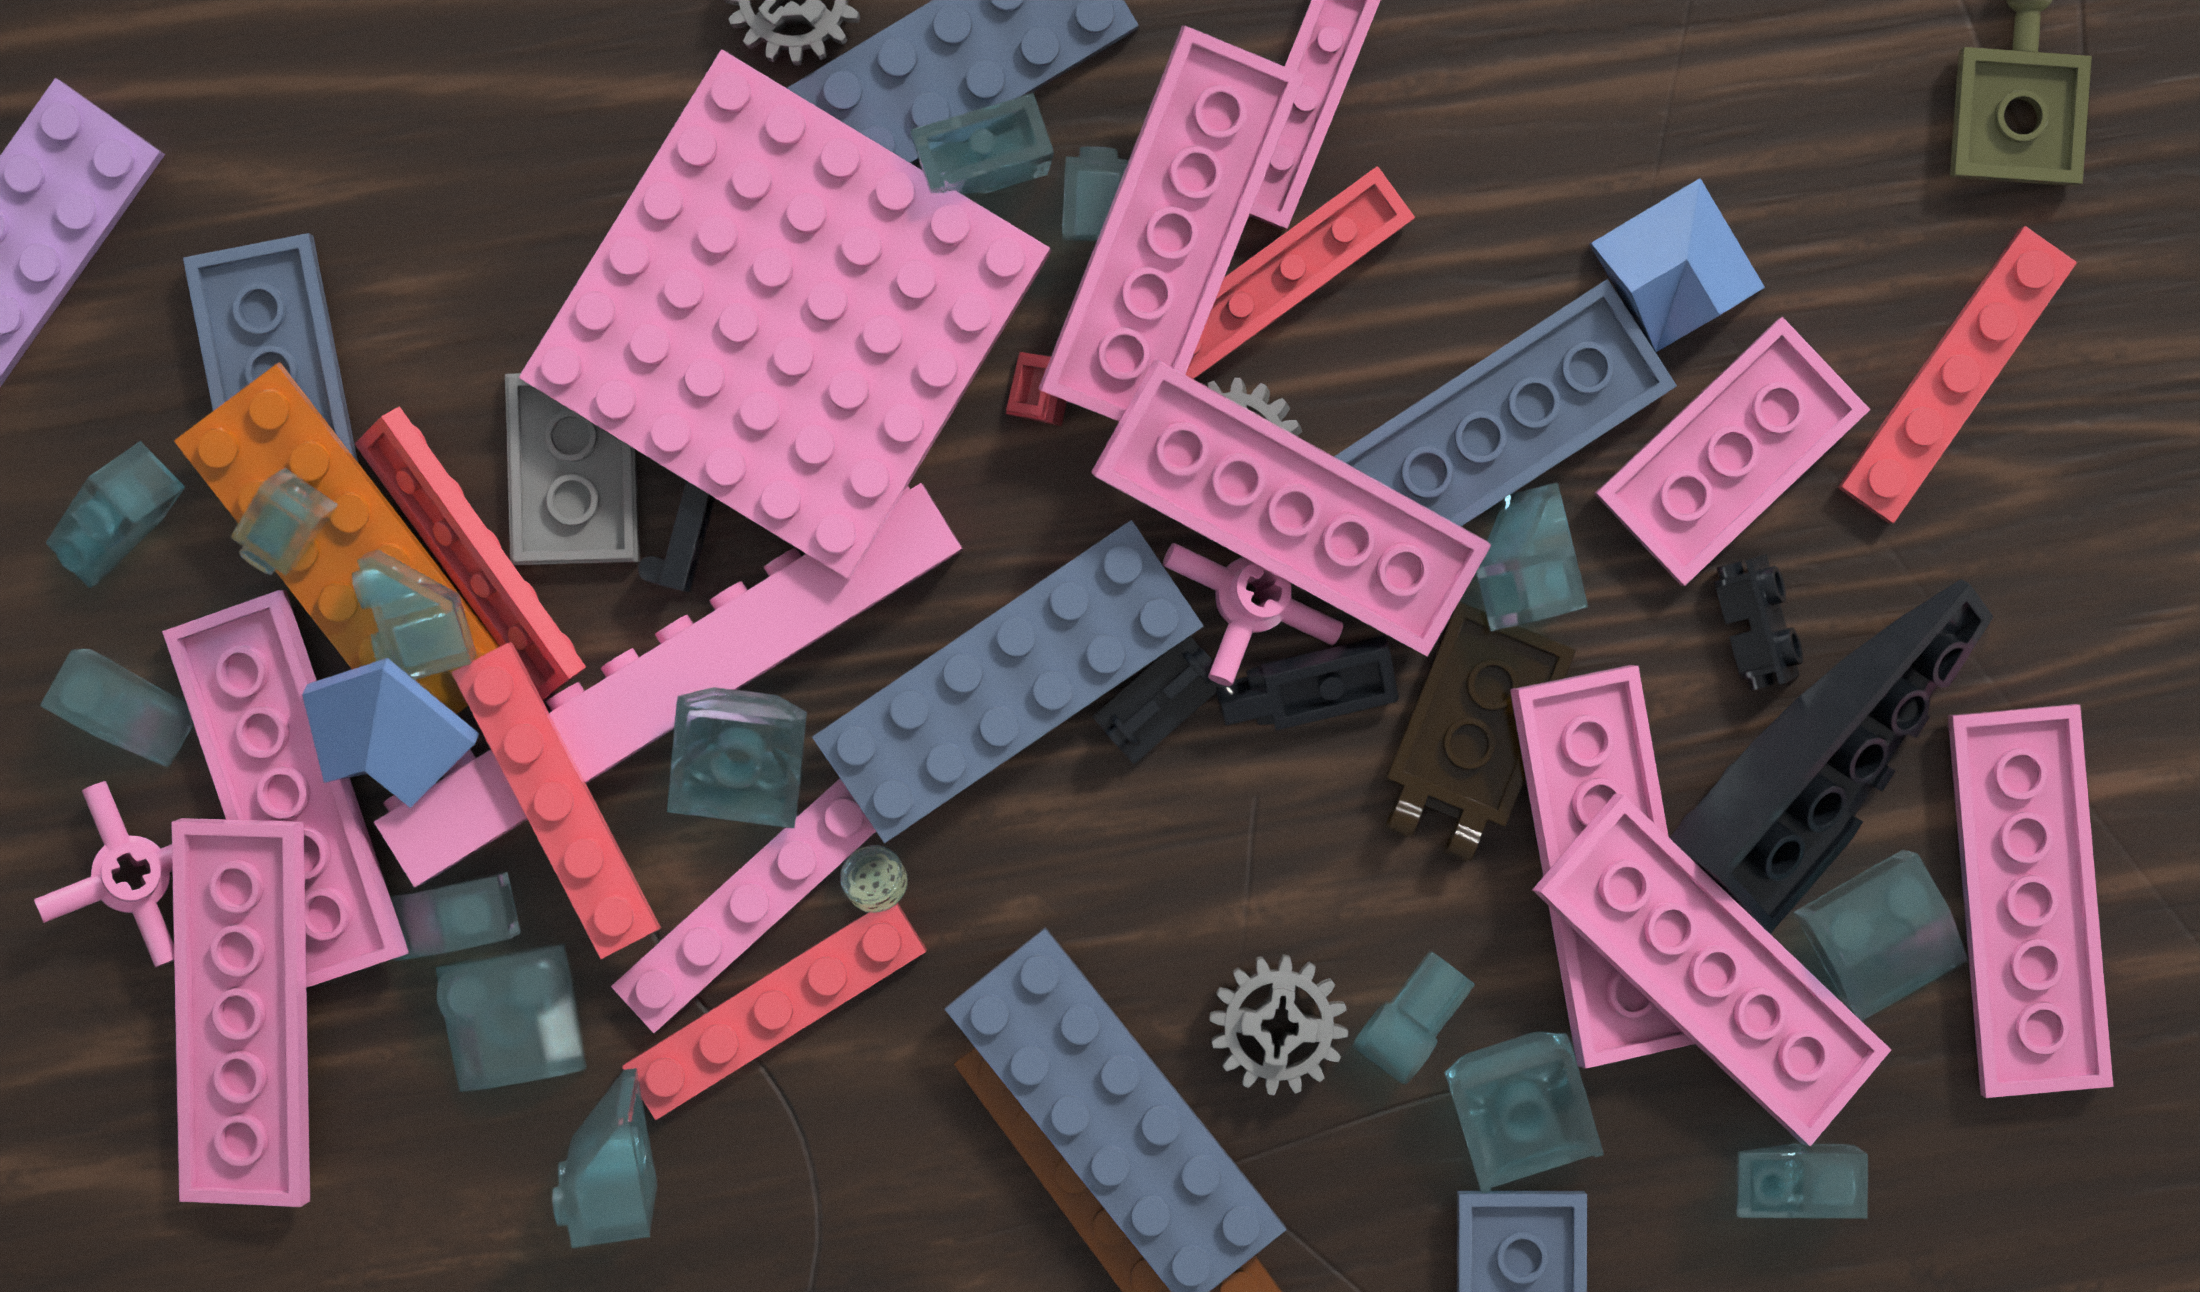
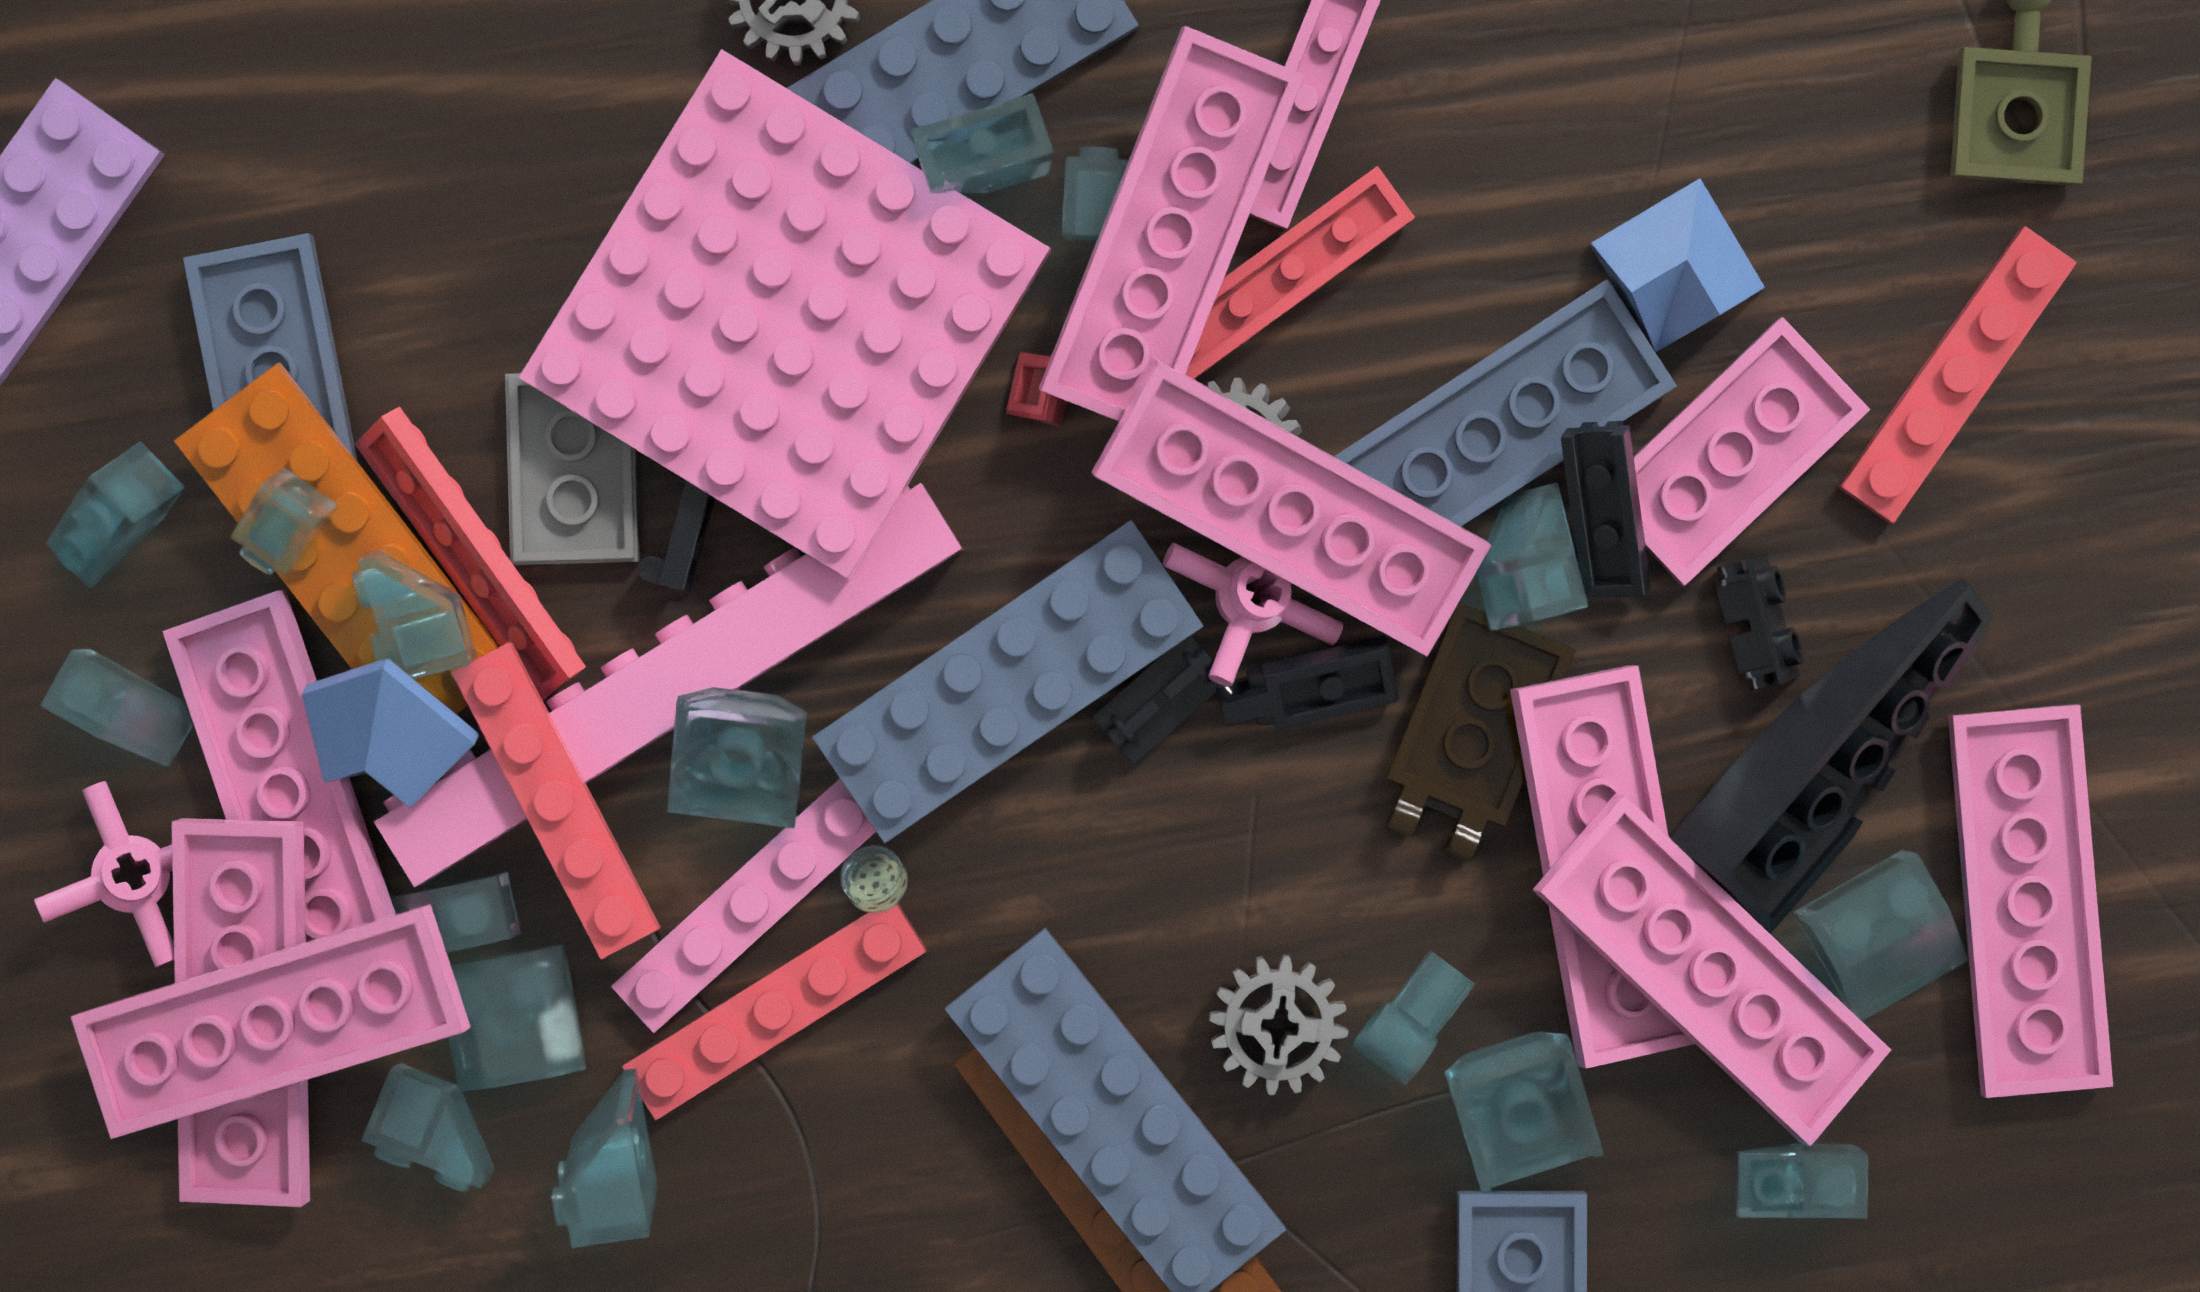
none -> bright pink plate [71,904,471,1139]
none -> clear light blue slope [361,1062,495,1192]
none -> black hinge [1561,421,1651,598]

